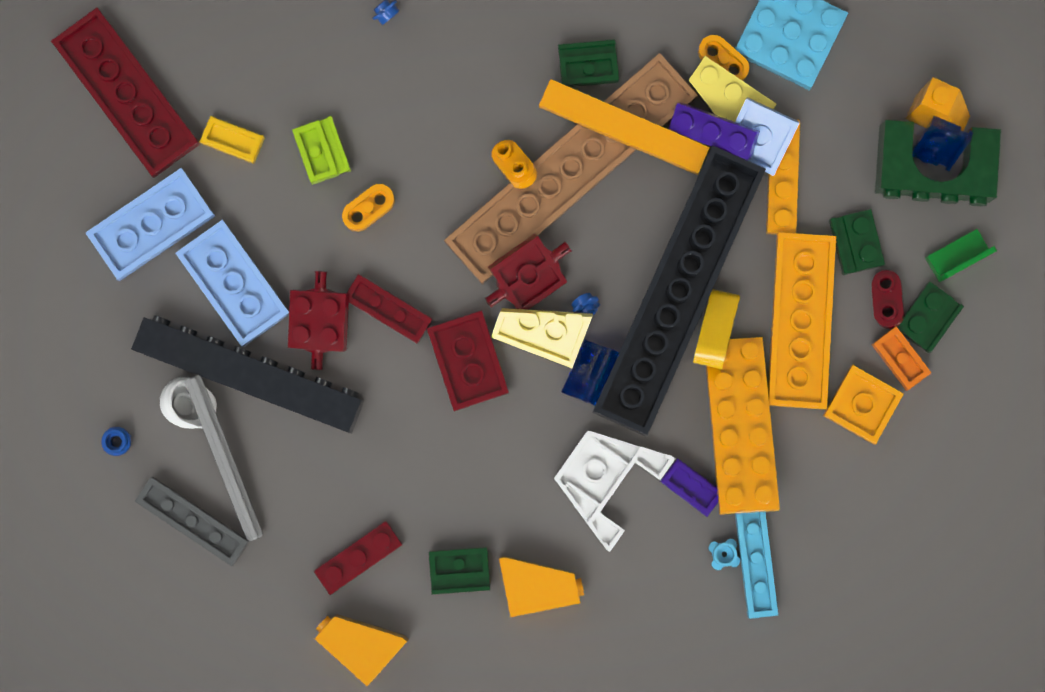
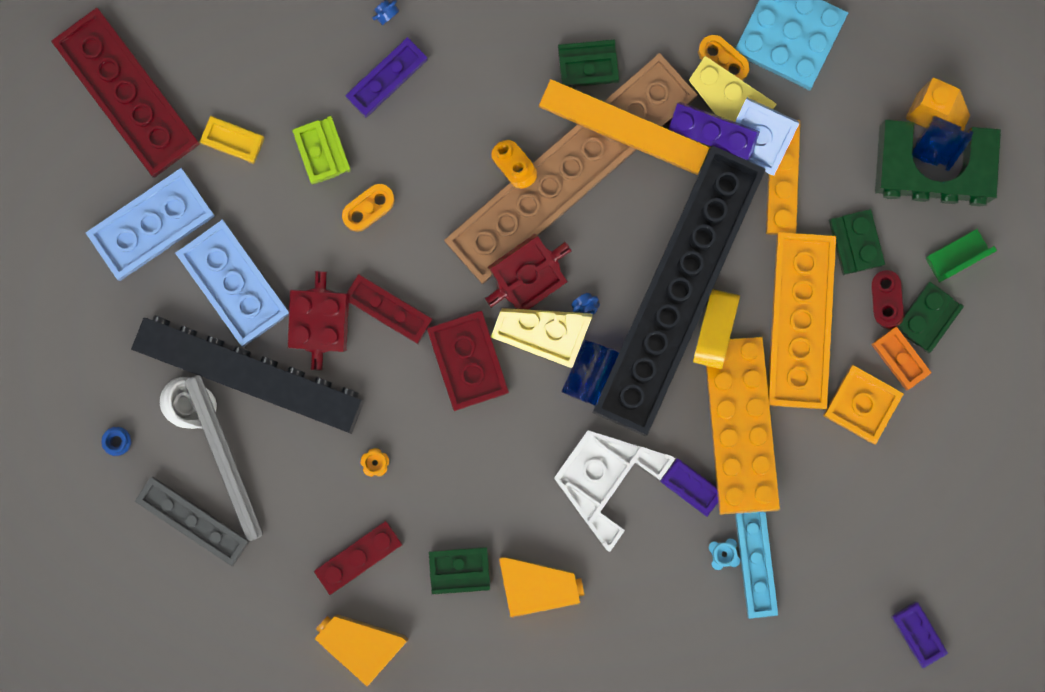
none -> dark purple plate [345,37,428,118]
none -> light orange plate [360,448,389,477]
none -> dark purple plate [891,602,948,668]

